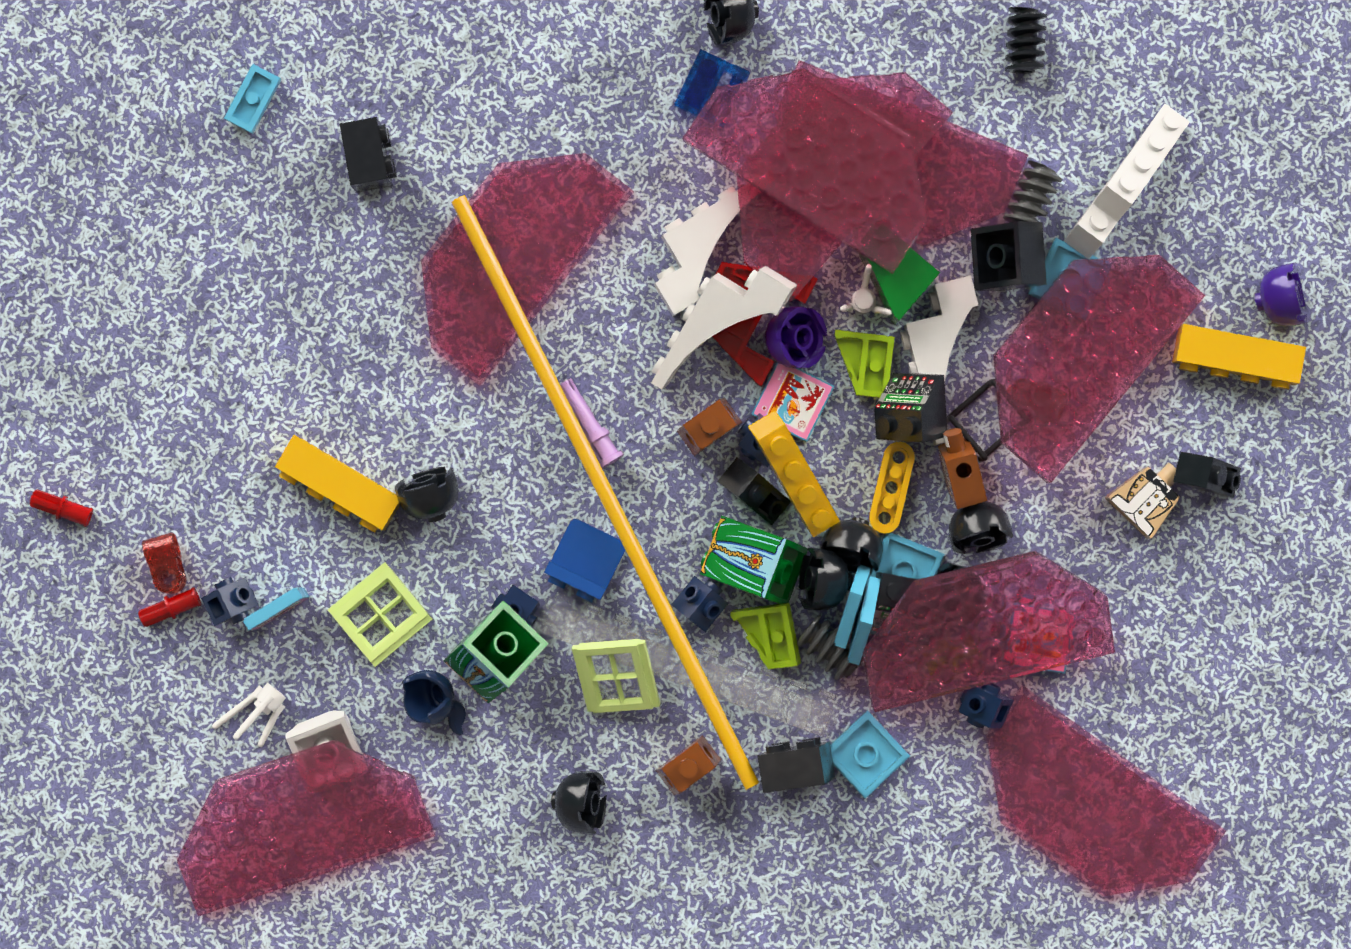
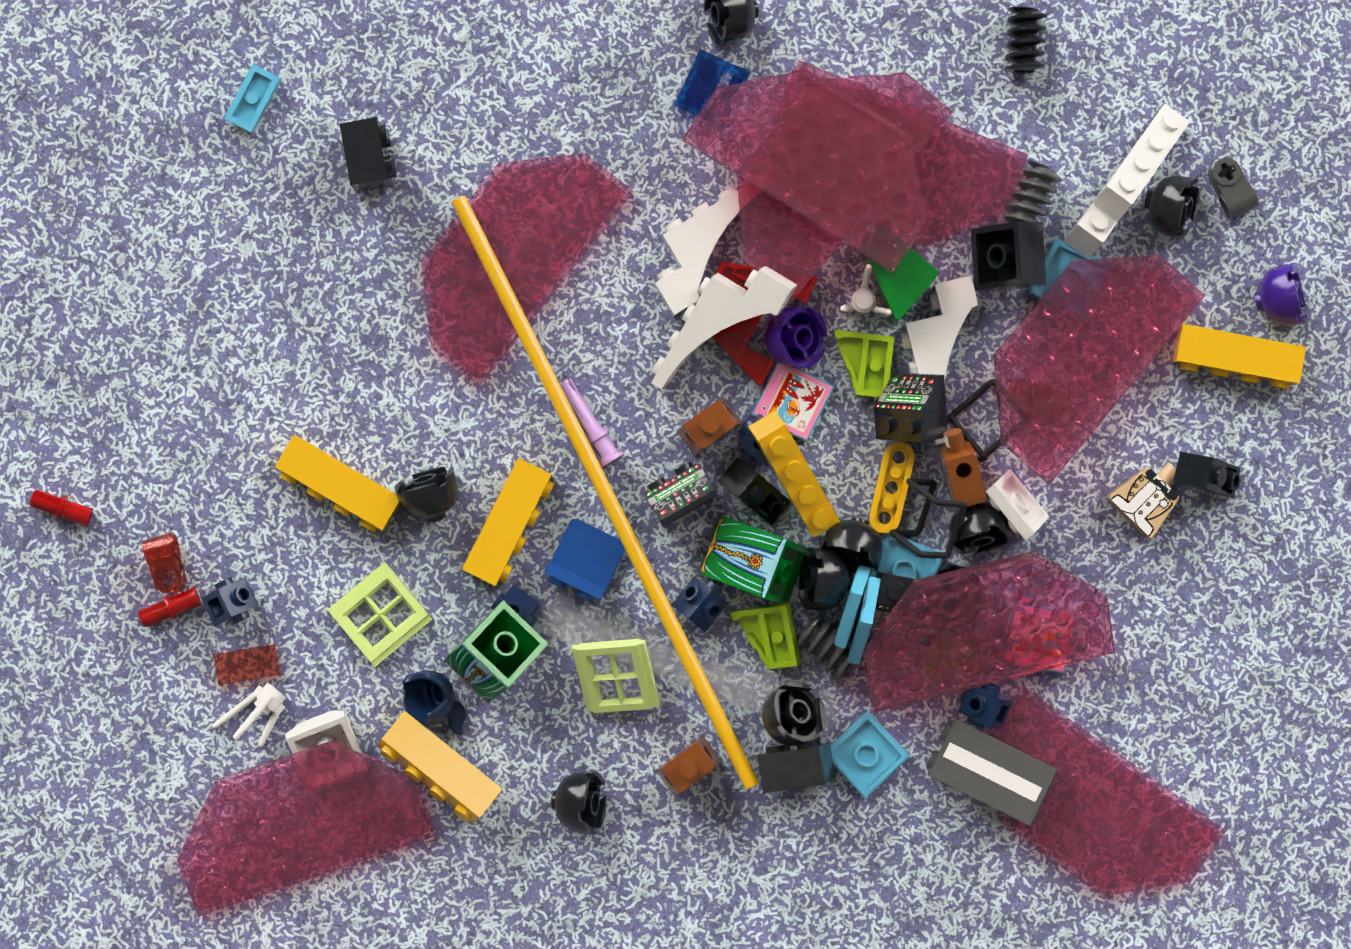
medium azure tile [243,587,310,630] -> none
none -> clear red tile [213,644,281,685]
none -> yellow brick [376,711,502,823]
none -> yellow brick [462,458,555,586]
none -> black slope [645,462,718,527]
none -> black cylinder [762,681,826,747]
none -> black piece [889,478,967,559]
none -> dark grey panel [926,719,1059,826]
none -> white plate [985,469,1049,540]
none -> black cylinder [1144,176,1199,239]
none -> dark grey piece [1208,158,1259,220]

